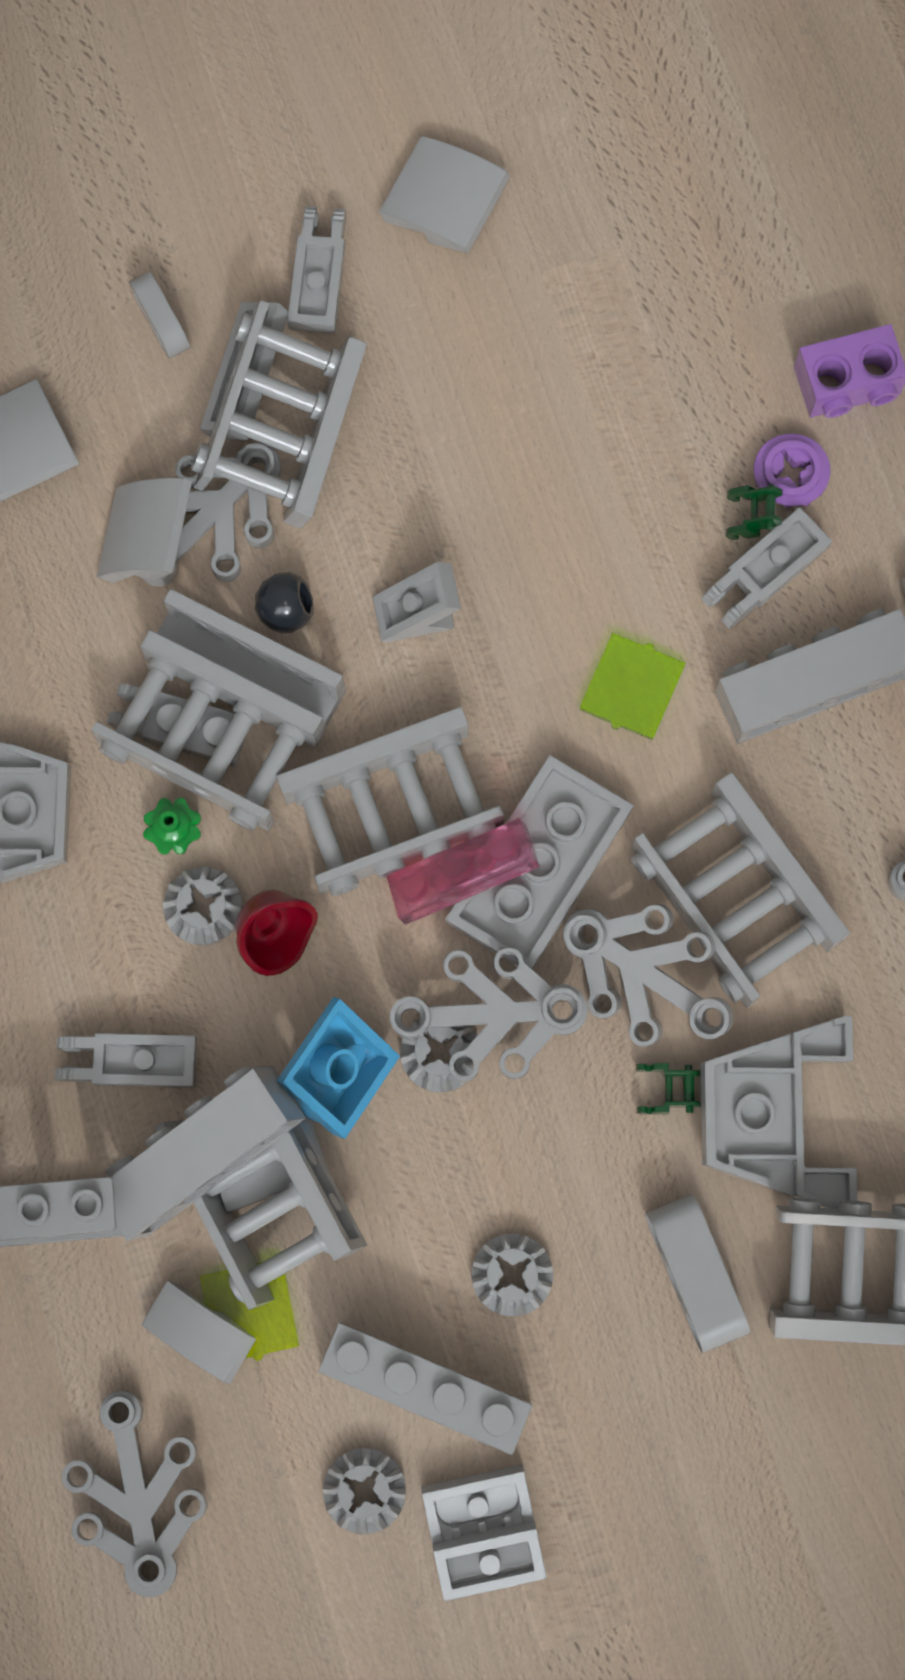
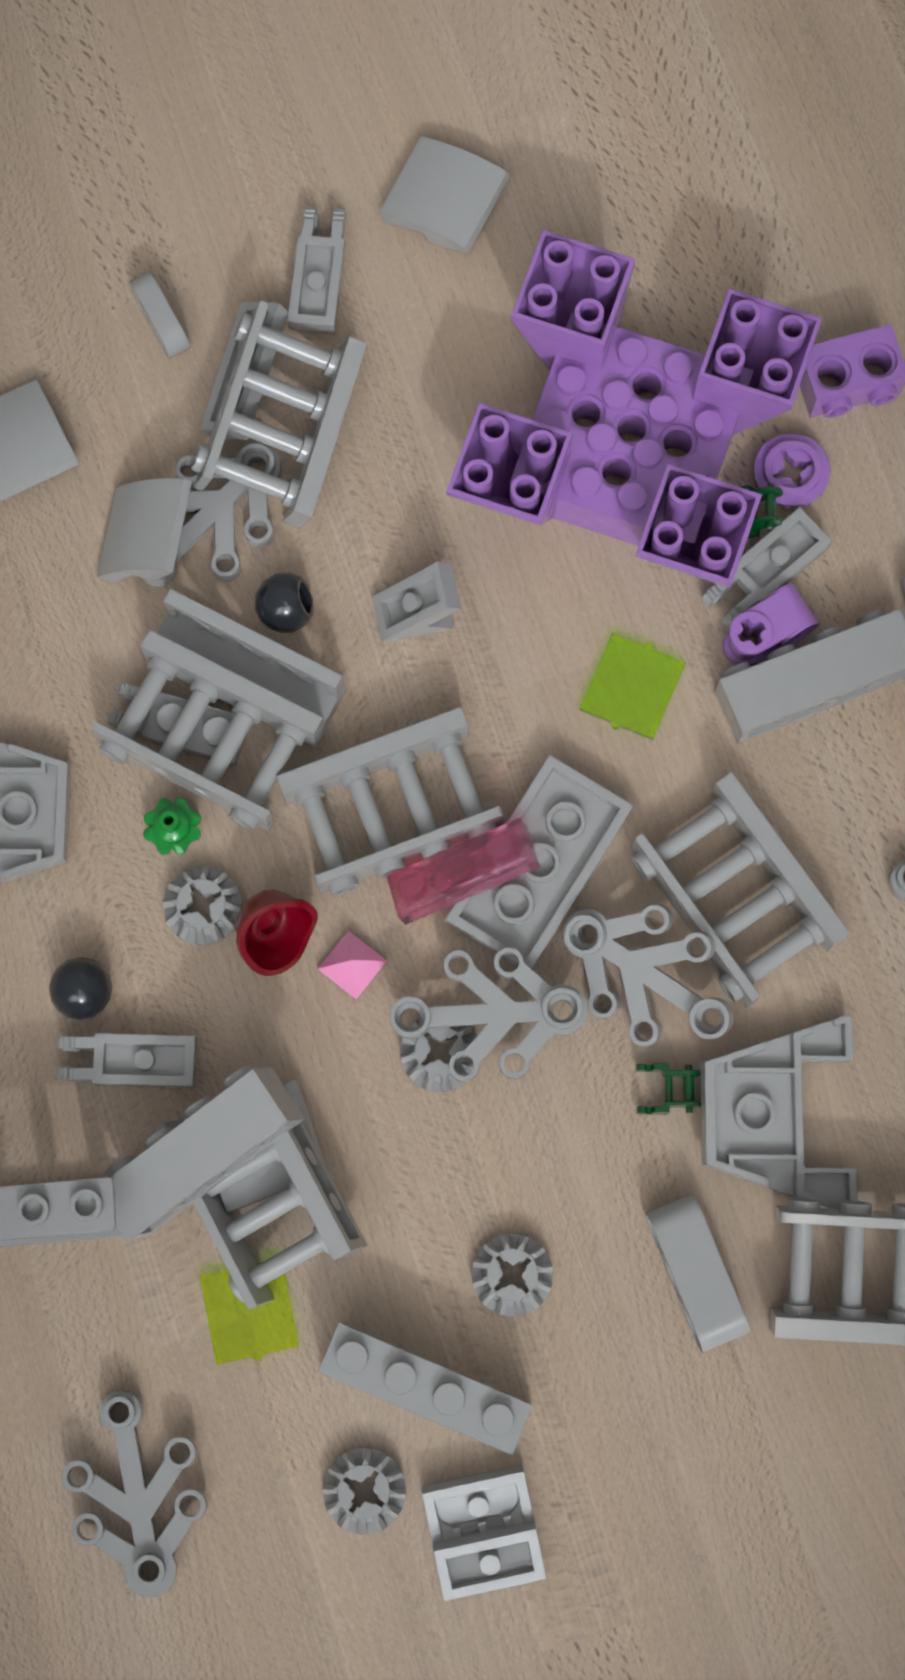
light grey slope [142,1280,257,1384] -> none
dark azure slope [277,997,400,1139] -> none
none -> black piece [49,957,113,1020]
none -> bright pink slope [318,930,387,1000]
none -> medium lavender slope [446,230,822,588]
none -> medium lavender piece [723,583,820,666]

